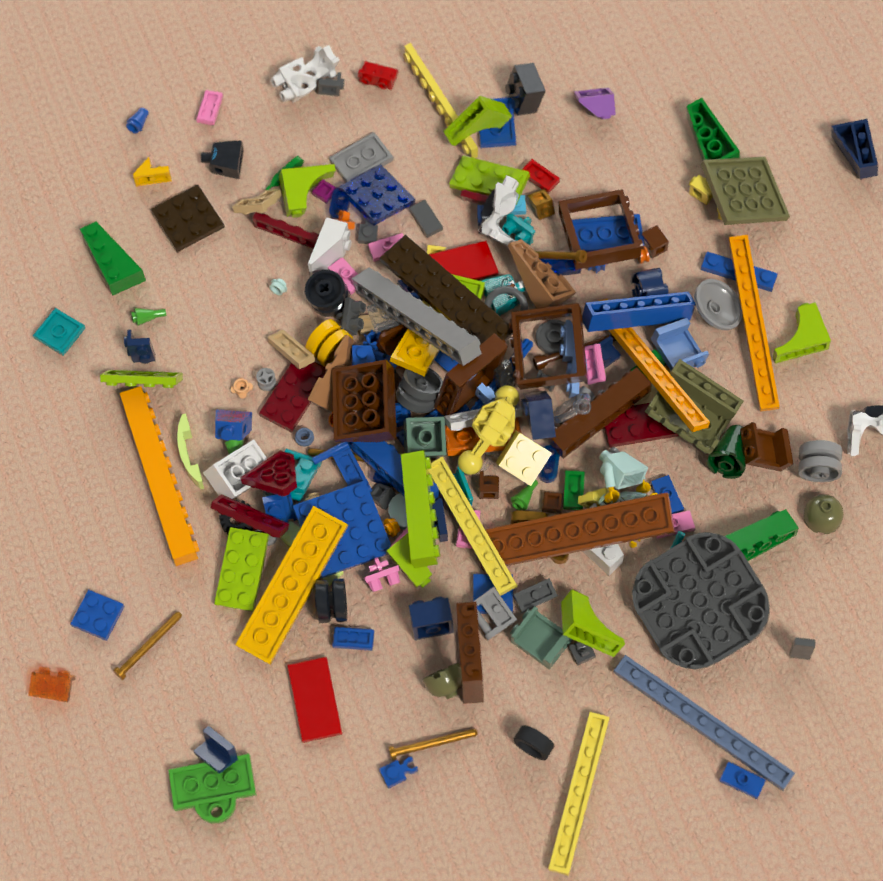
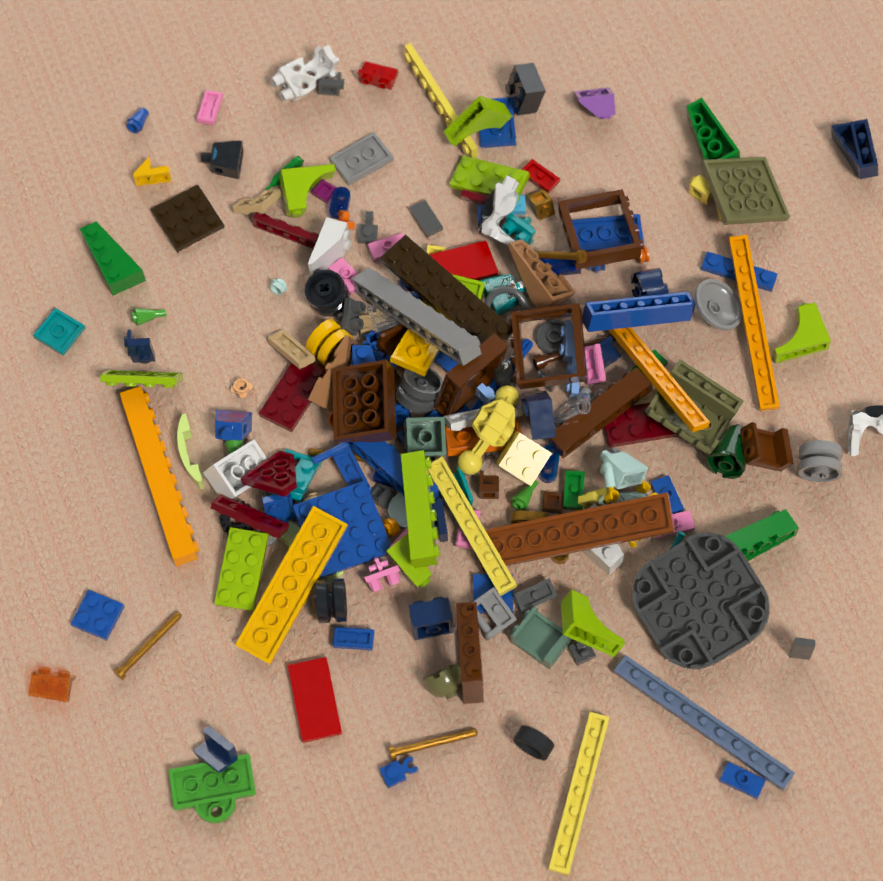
light grey wheel [256,368,276,391] -> none
sand blue plate [295,428,314,447] -> none
clear blue plate [339,164,416,226] -> none
reddish brown panel [642,225,669,259] -> none
medium blue panel [651,318,709,371] -> none
olive cylinder [804,494,844,534] -> none

